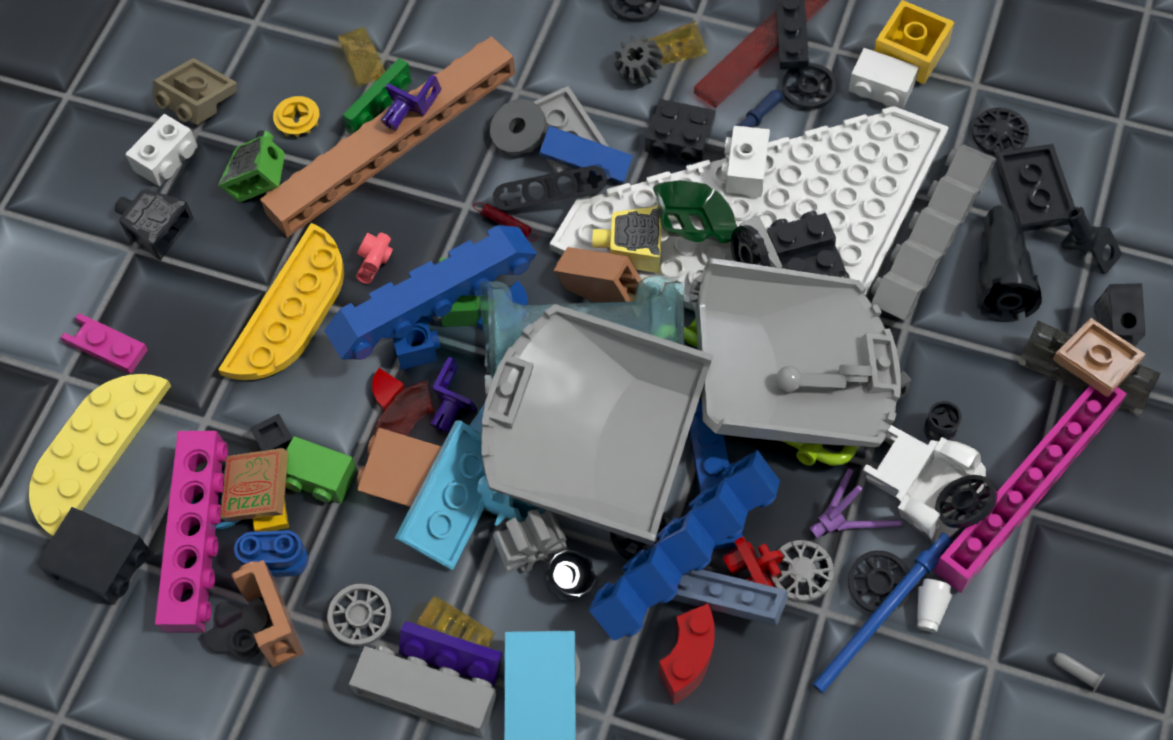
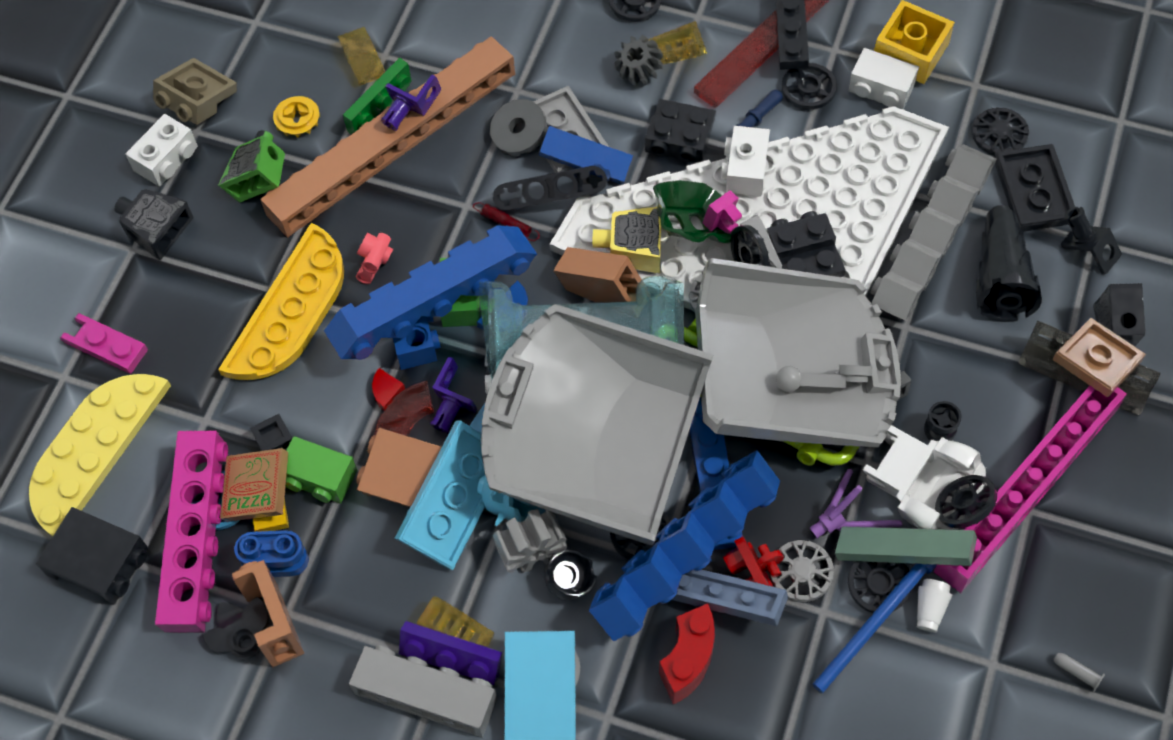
light grey wheel [327,584,392,646] -> none
none -> dark pink tile [702,190,742,234]
none -> sand green tile [835,526,977,566]

